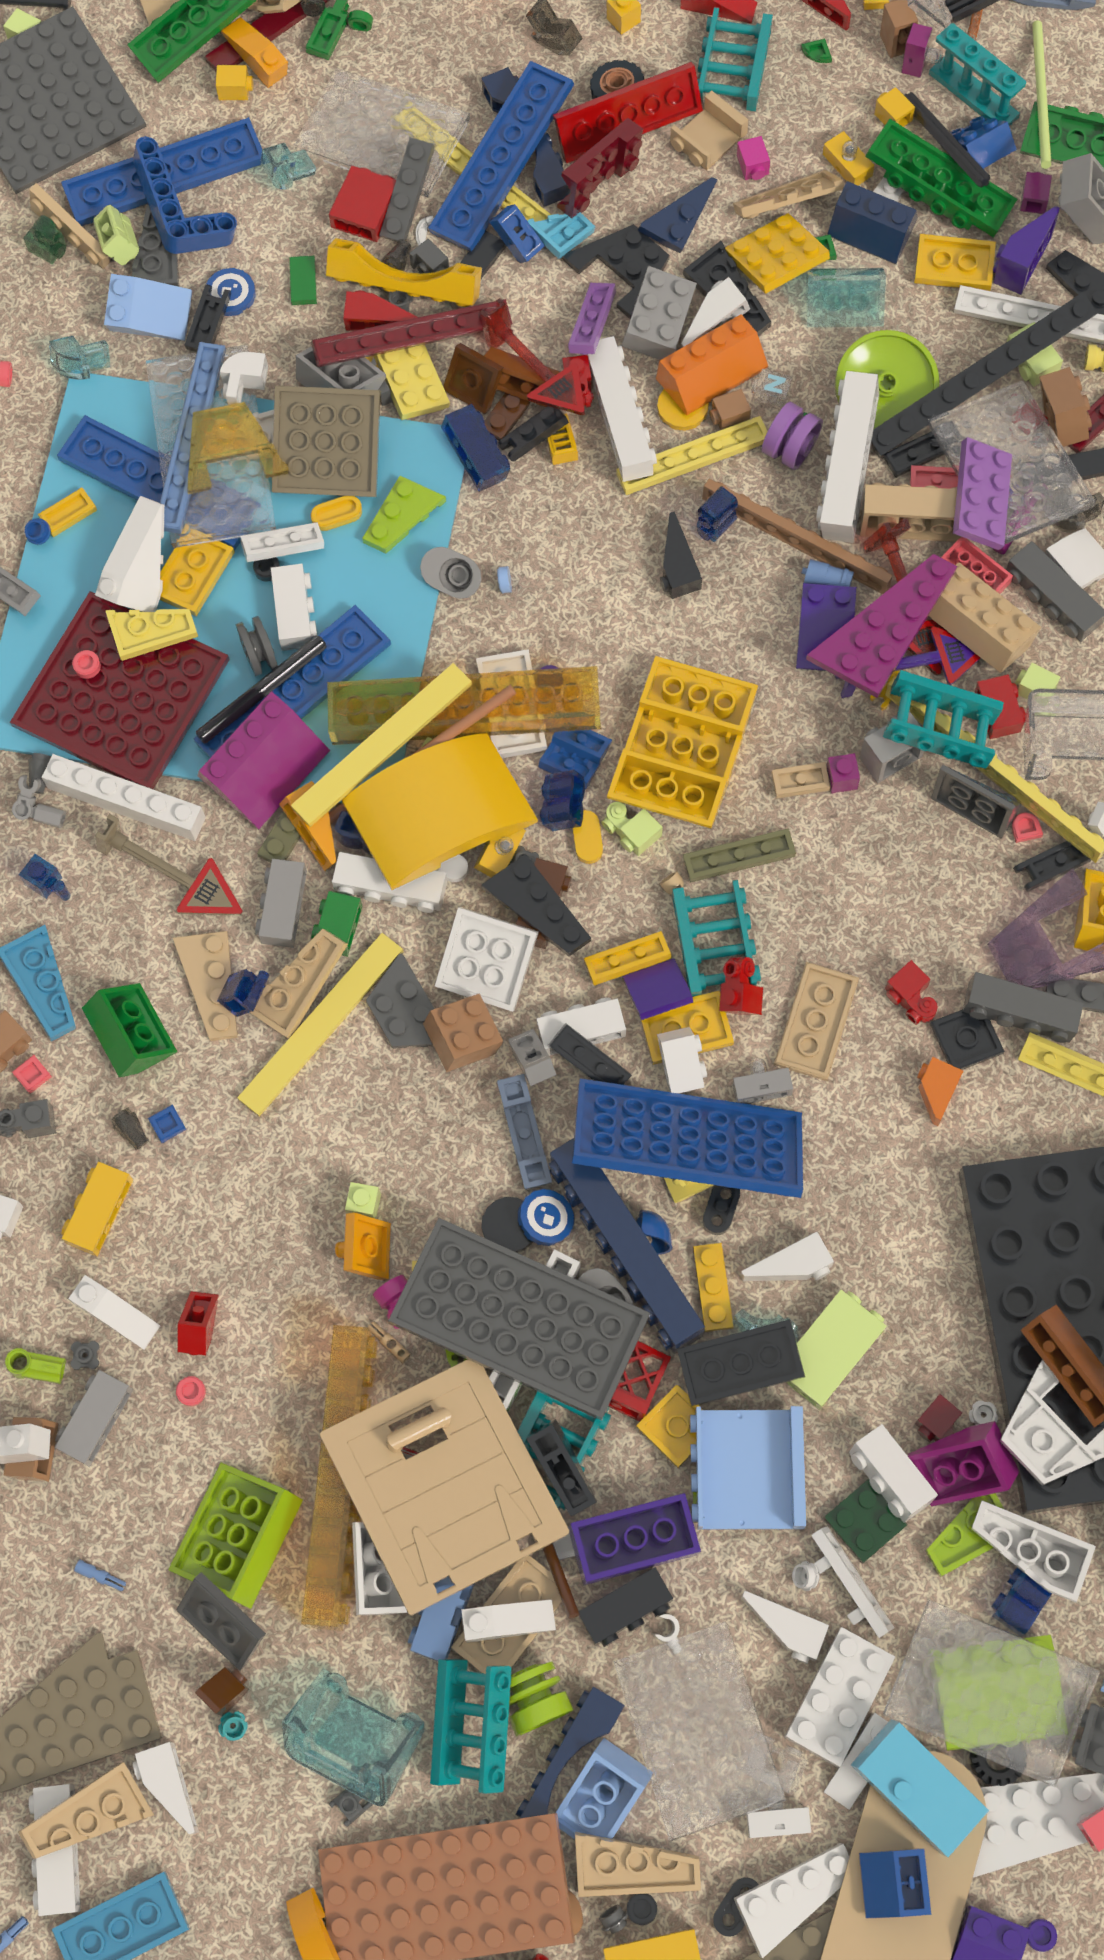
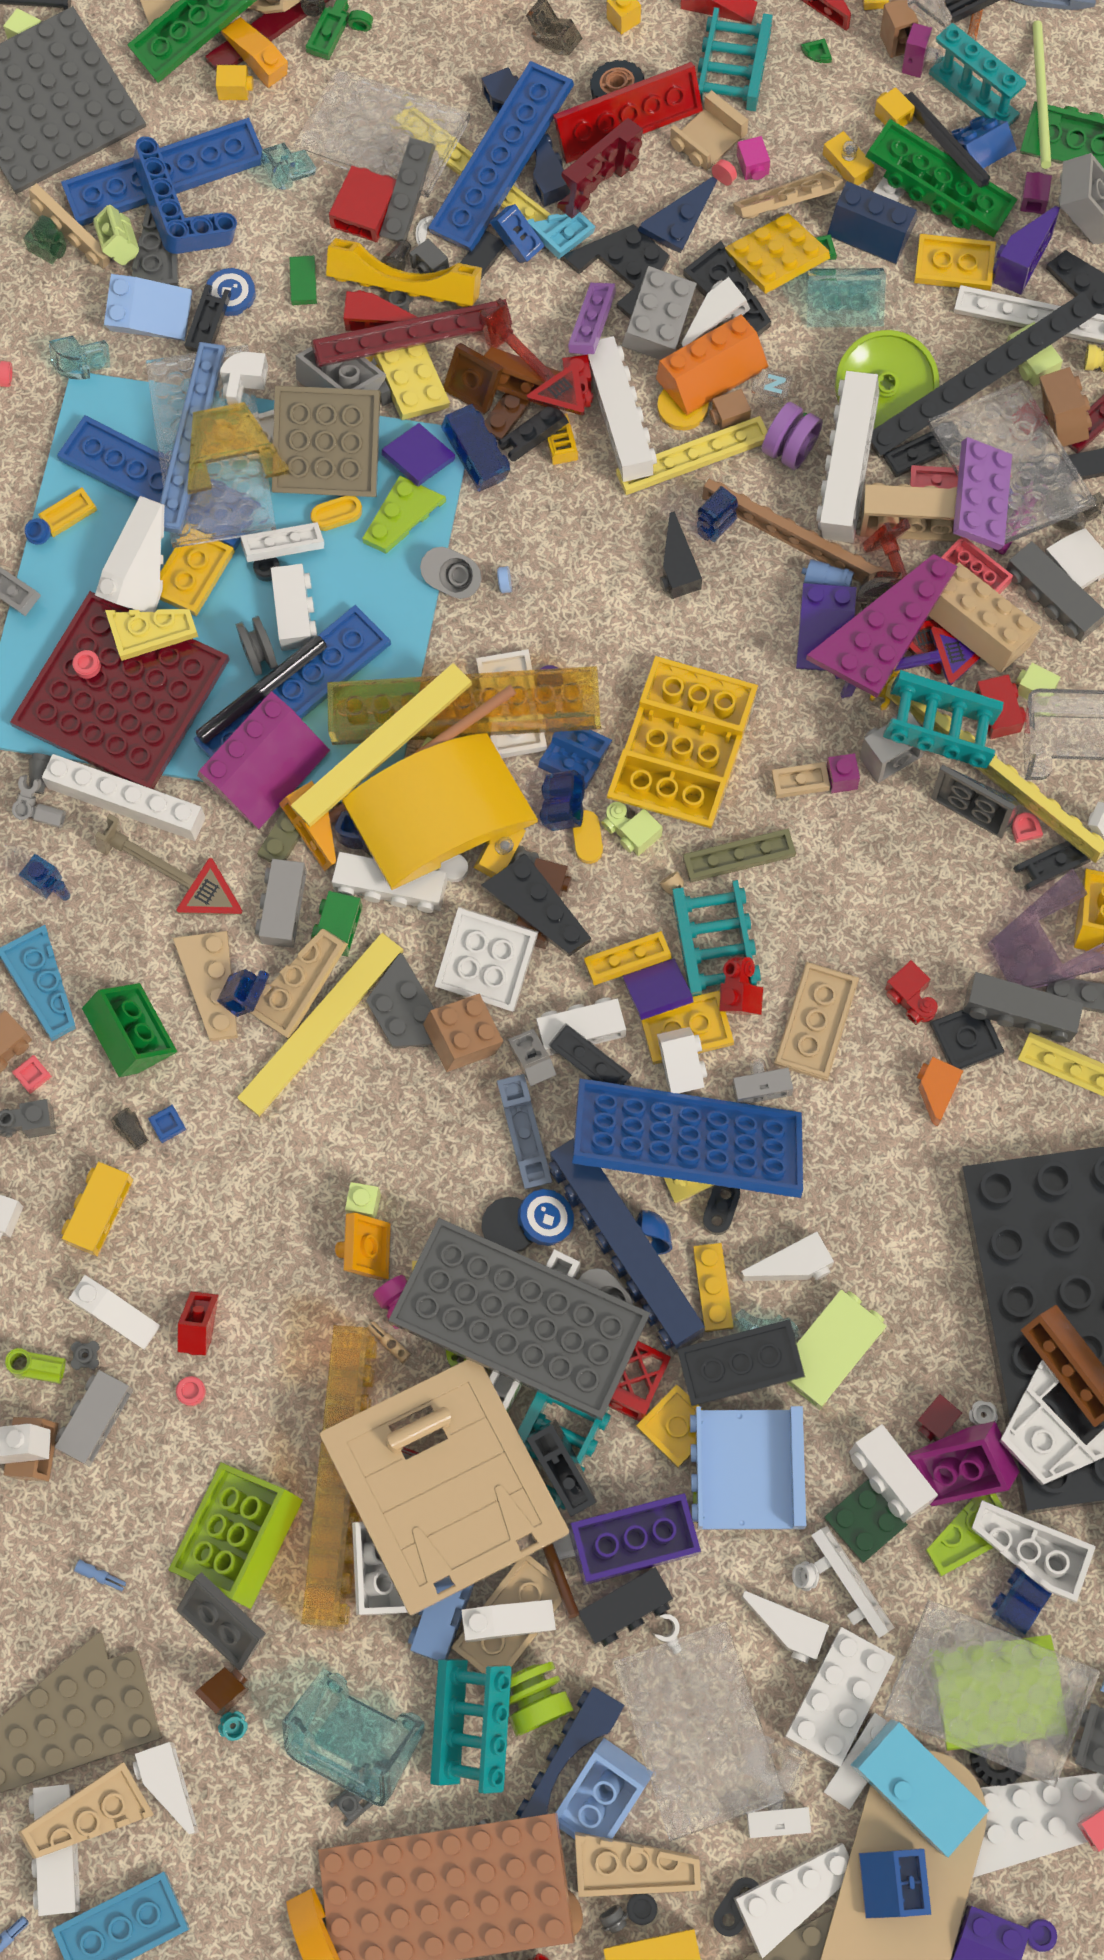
none -> dark purple tile [381,423,455,487]
none -> coral tile [711,159,737,186]
none -> clear smoke brick [856,571,902,612]

